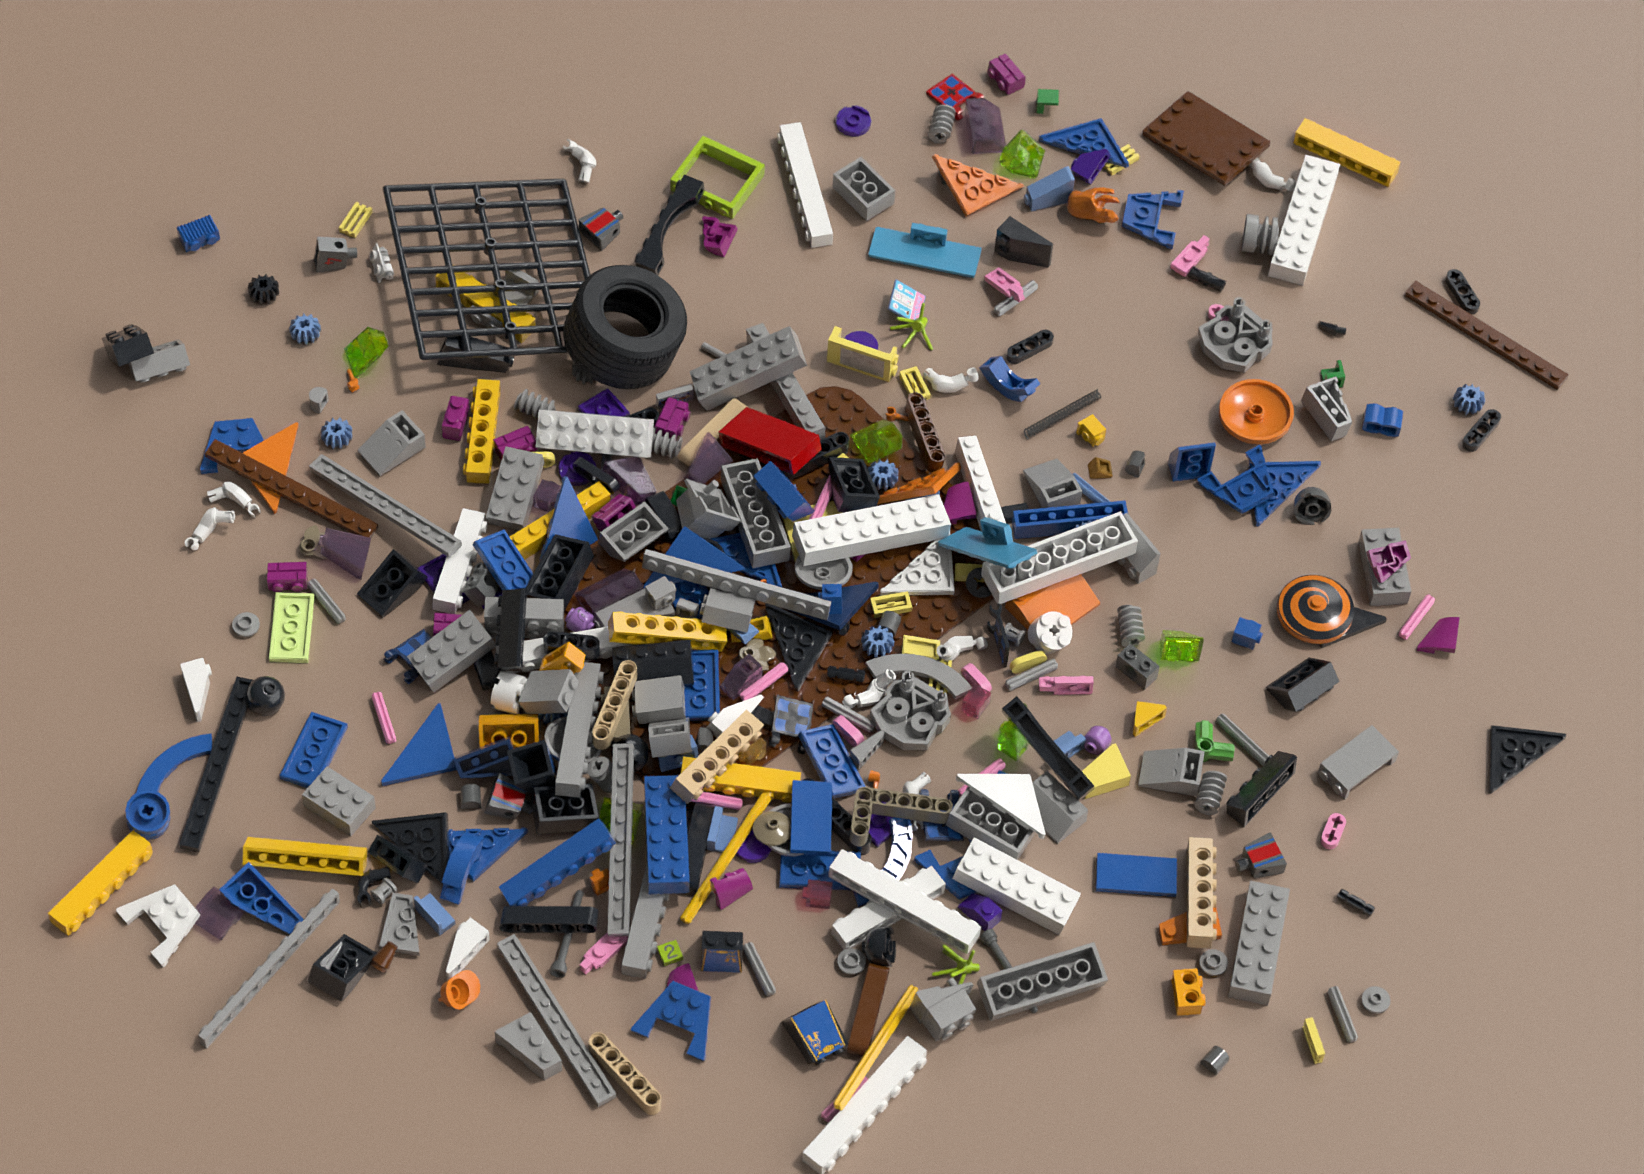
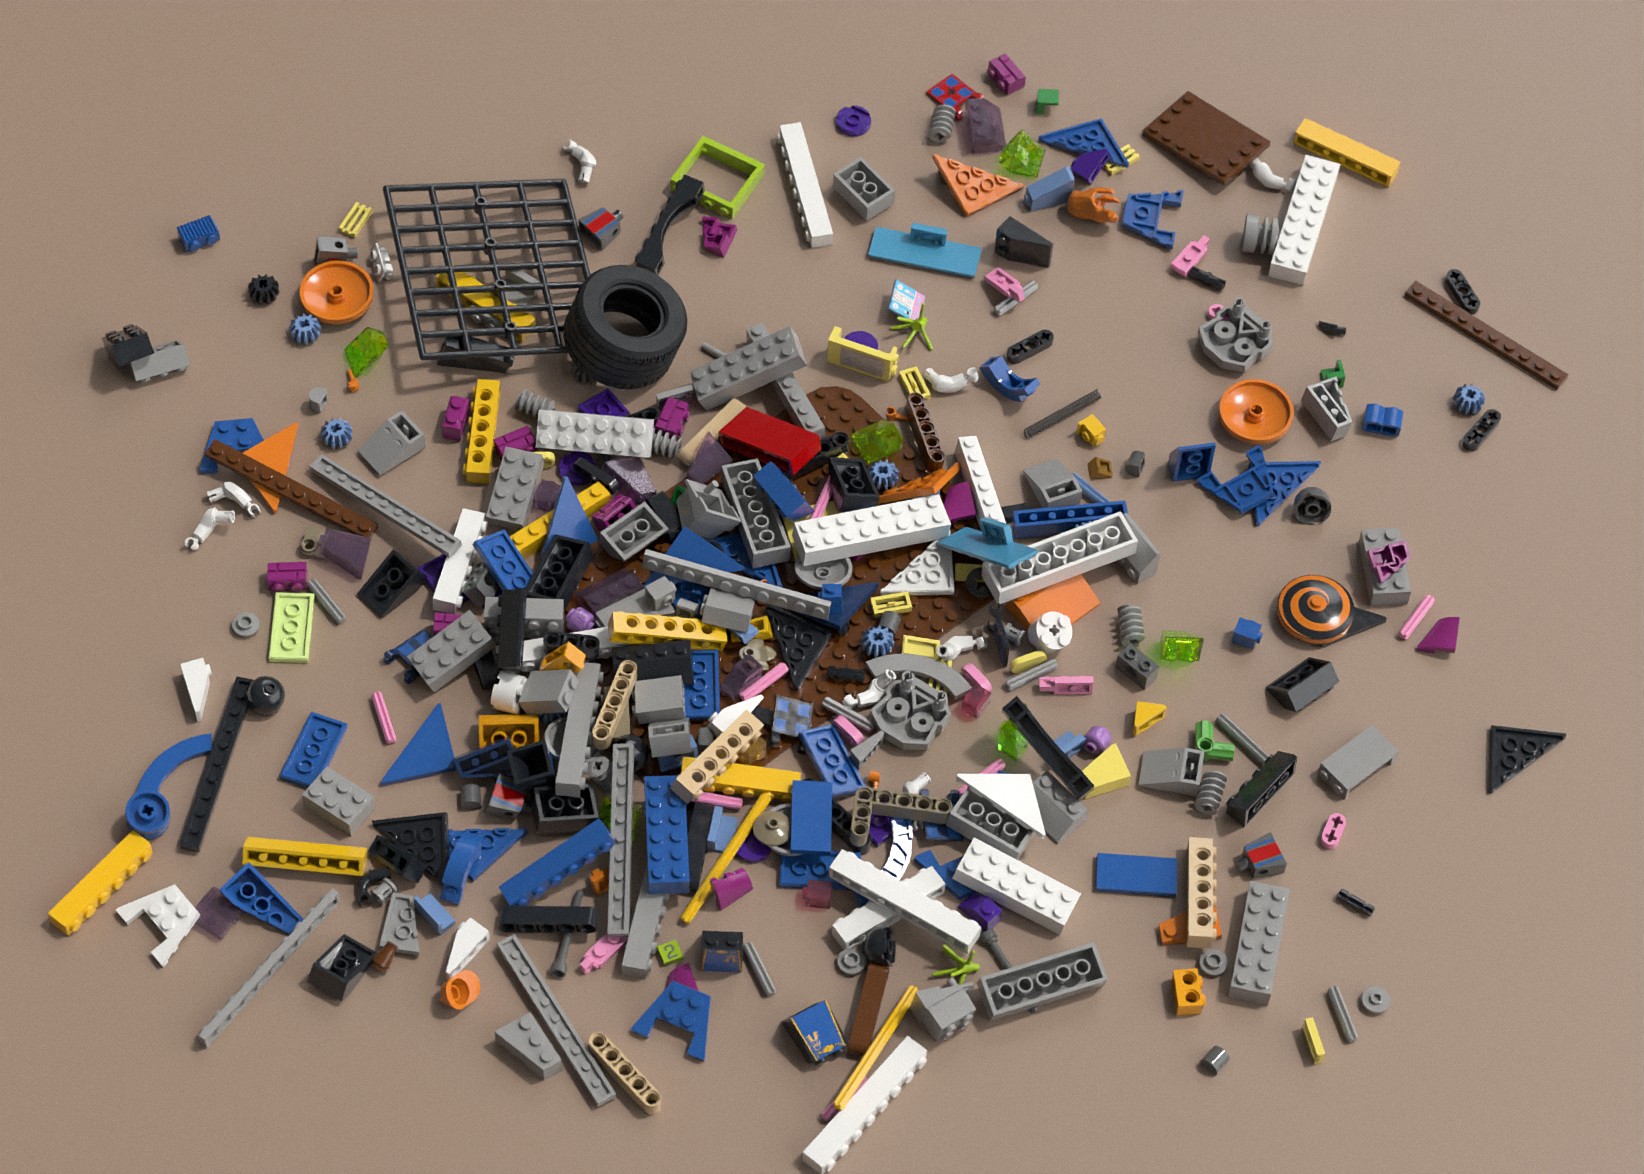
none -> orange dish [300,261,374,324]

